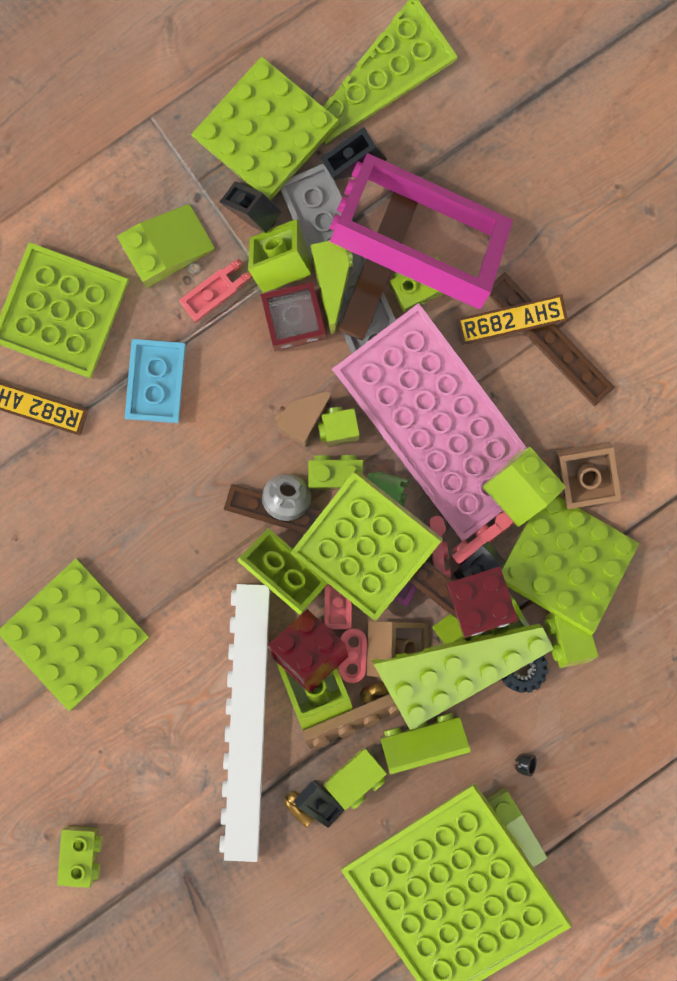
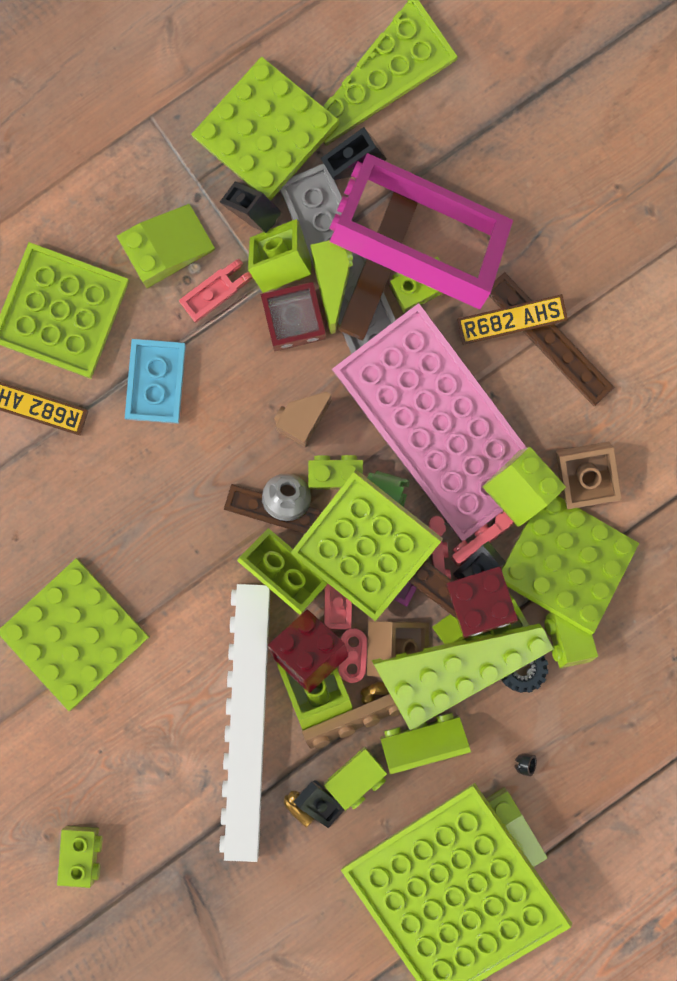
lime brick [318,407,360,447] -> none

